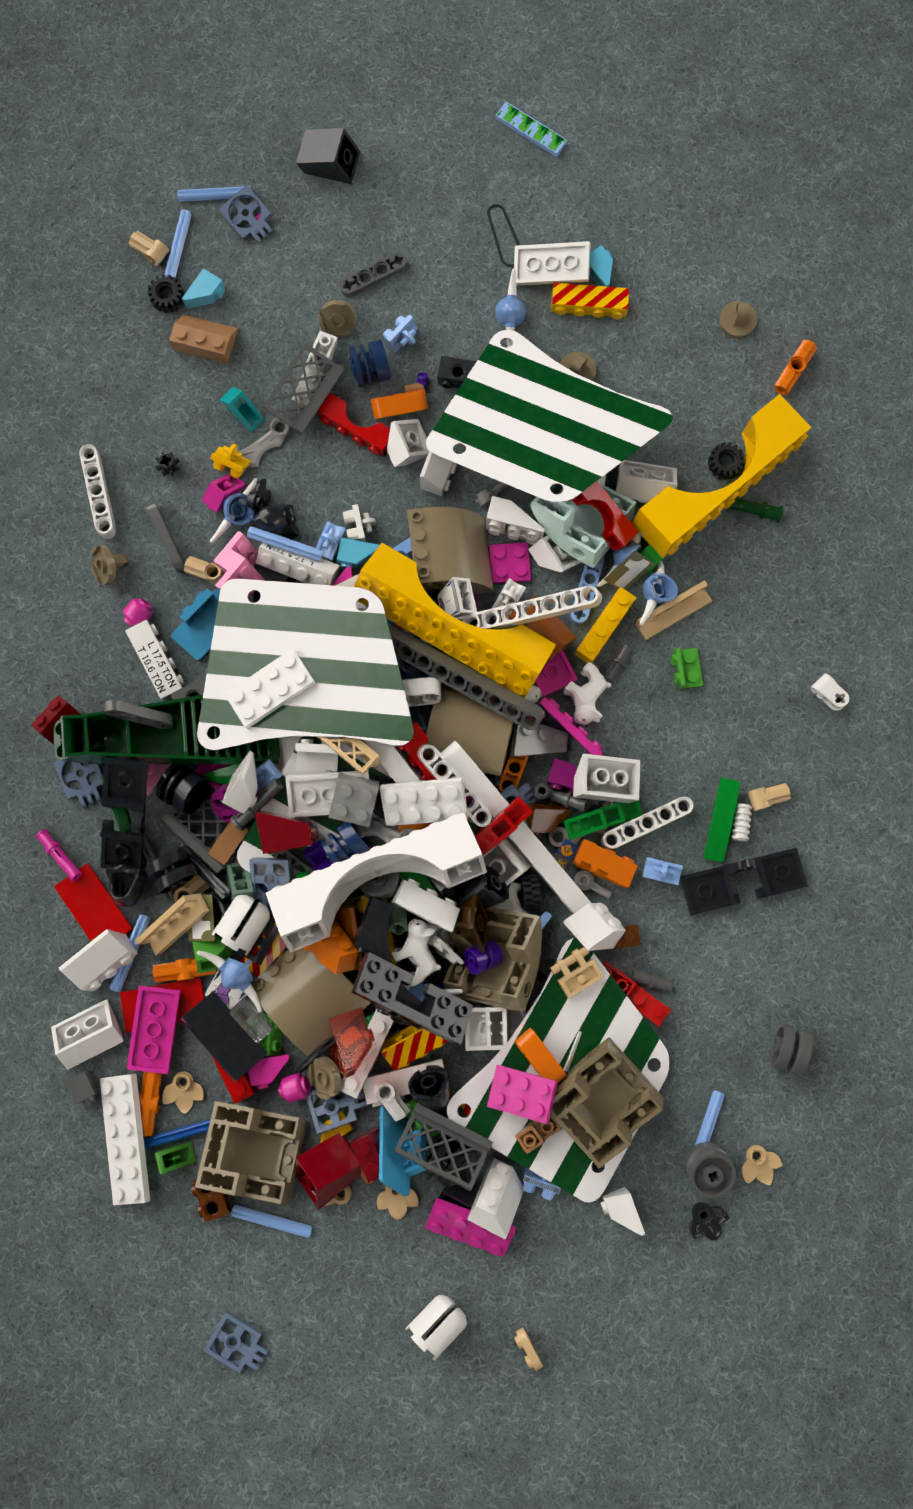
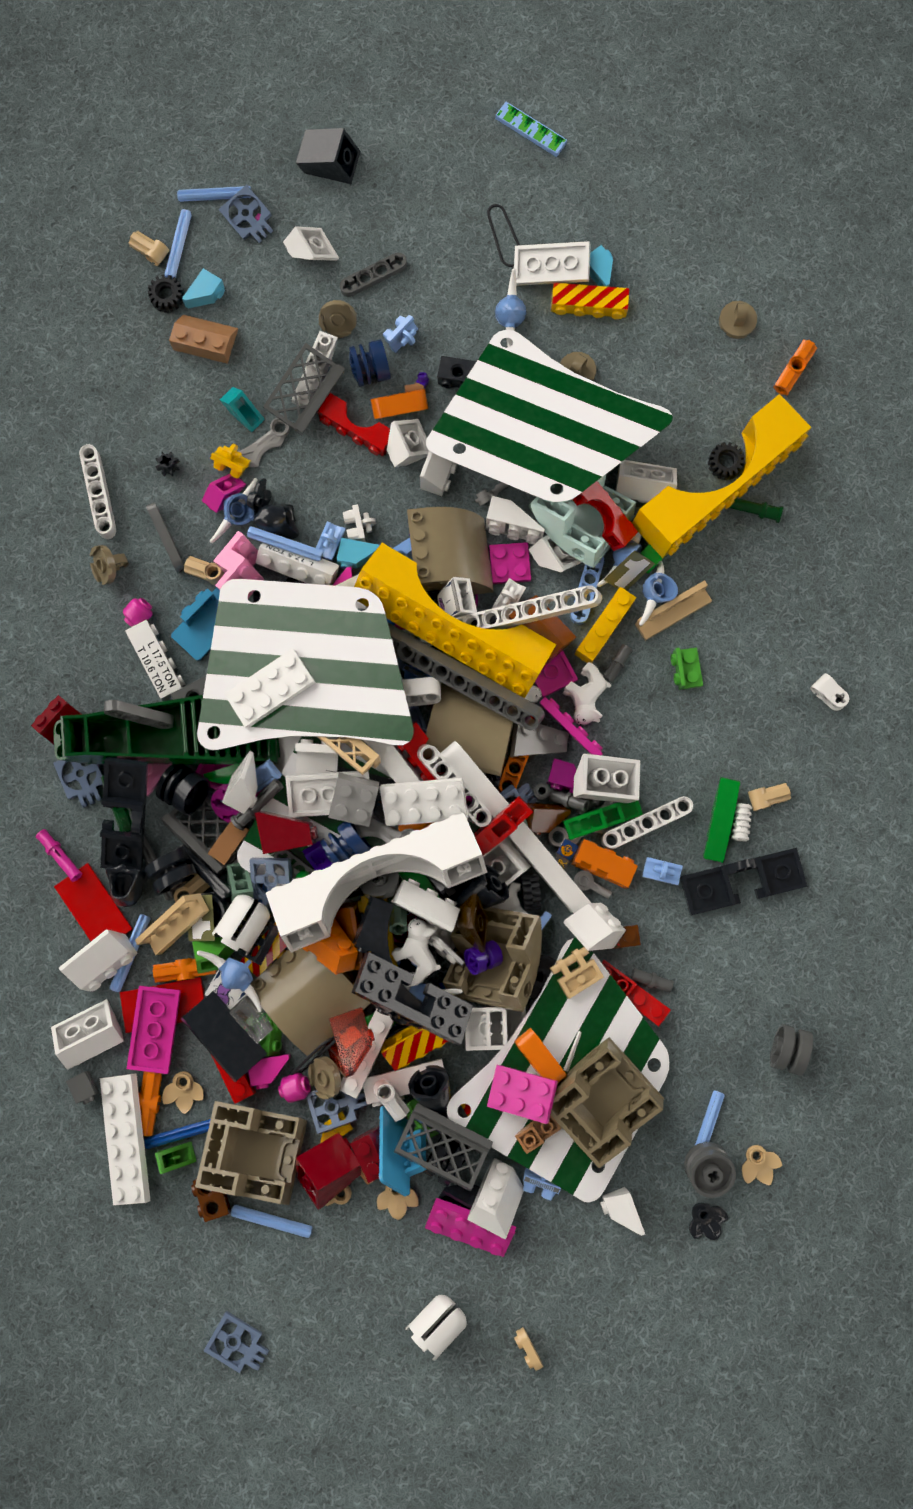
none -> white slope [283,226,339,261]

